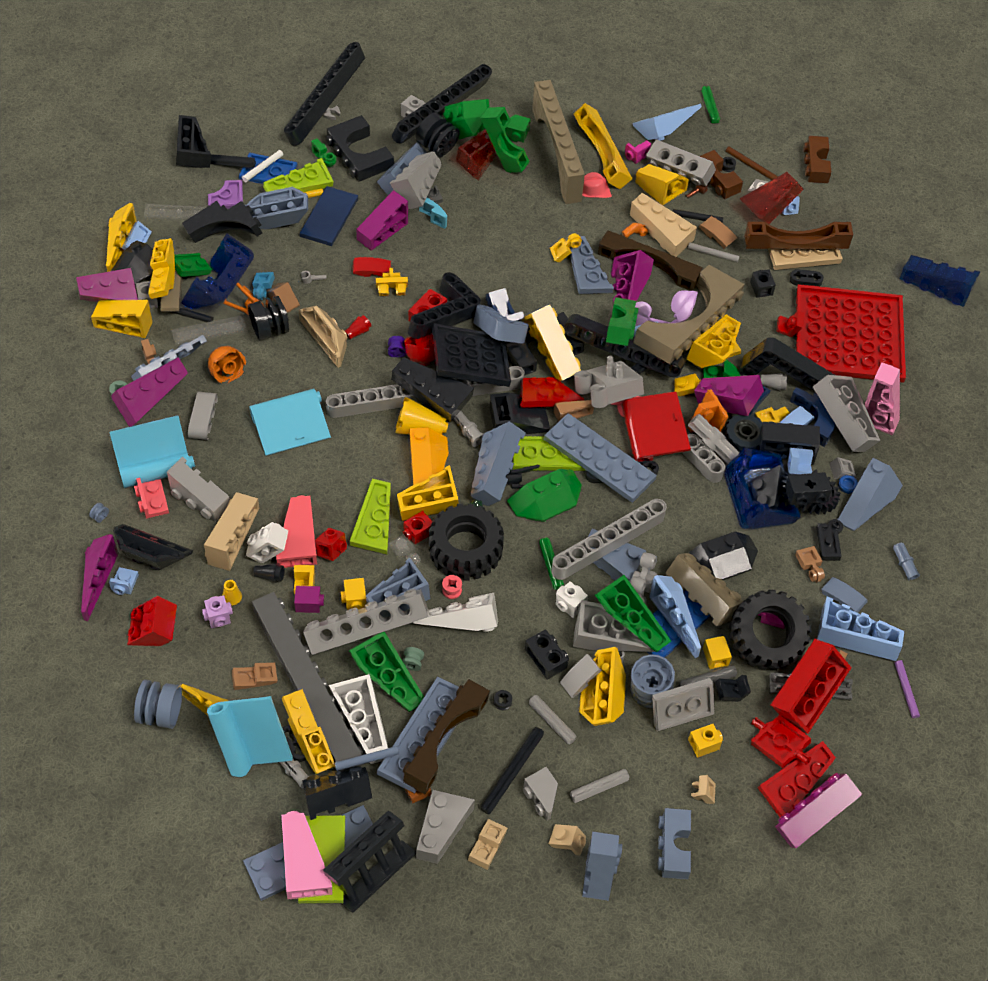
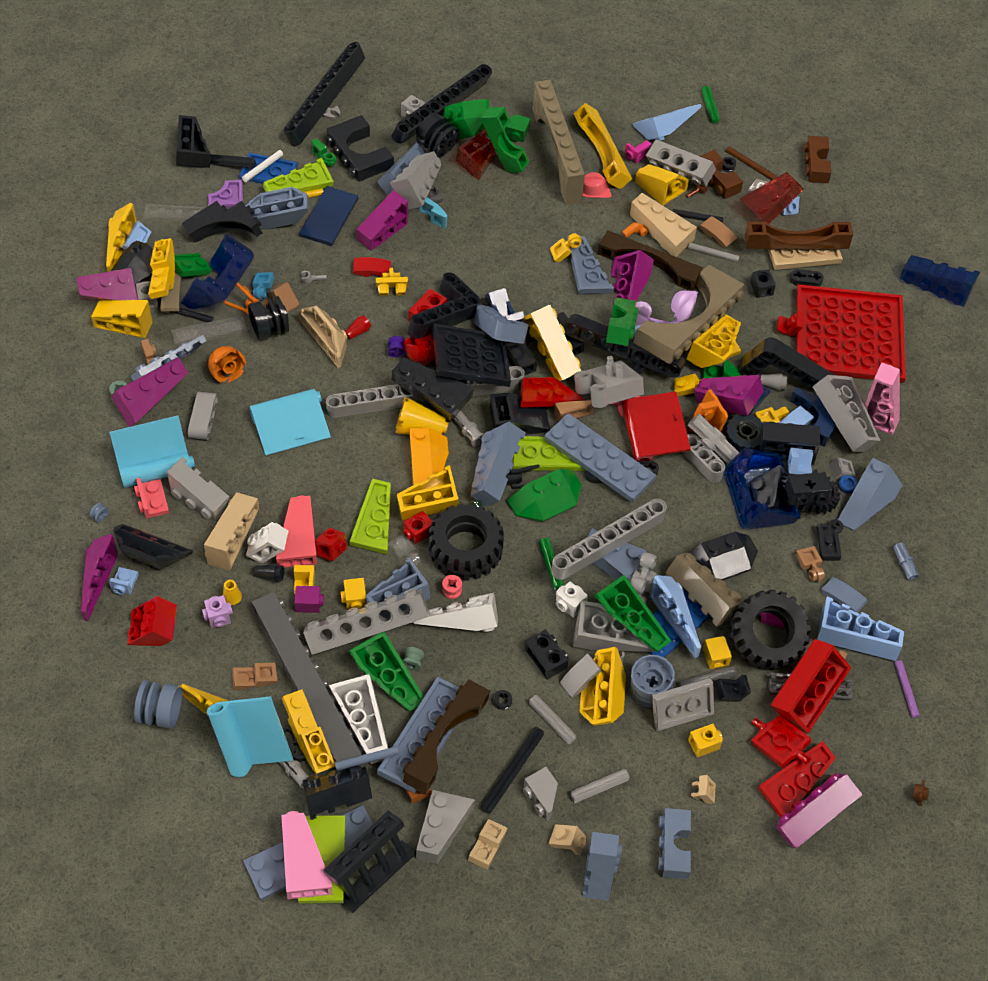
none -> reddish brown plate [913,781,929,806]

